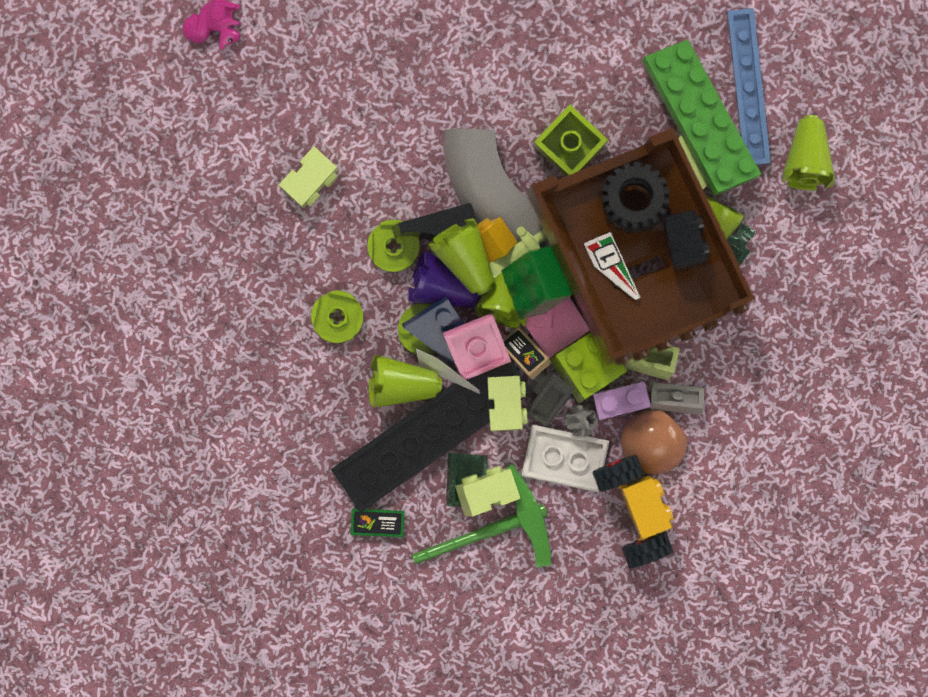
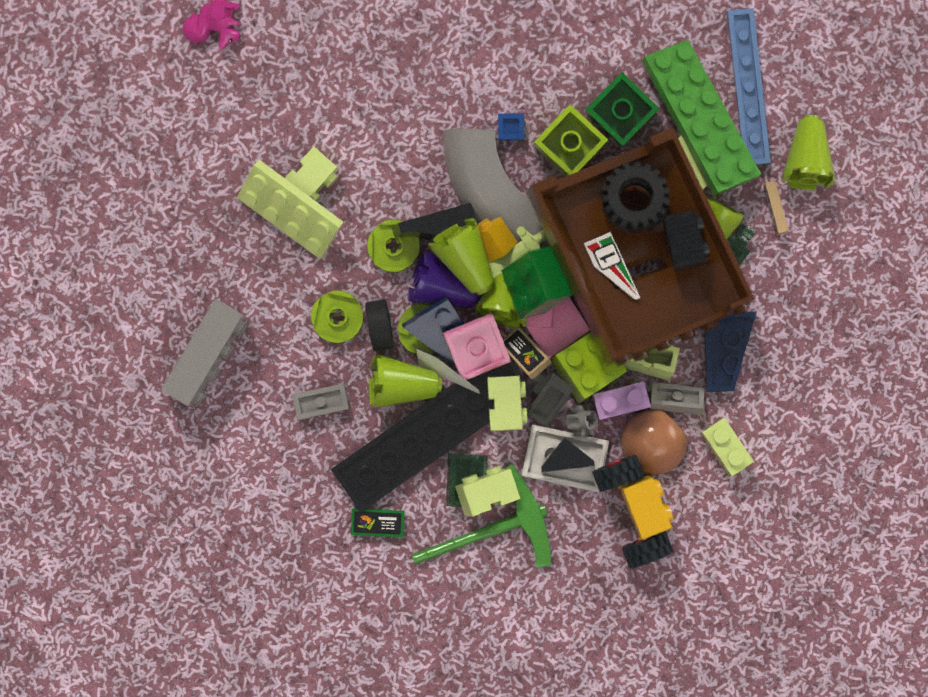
none -> light grey brick [161,299,248,408]
none -> yellowish green plate [237,160,344,259]
none -> light grey plate [292,383,349,420]
none -> black tyre [365,299,394,351]
none -> blue plate [498,113,524,141]
none -> black slope [541,437,595,472]
none -> green brick [585,72,660,148]
none -> yellowish green brick [700,418,754,477]
none -> dark blue wing [704,311,757,392]
none -> tan tile [763,181,788,236]

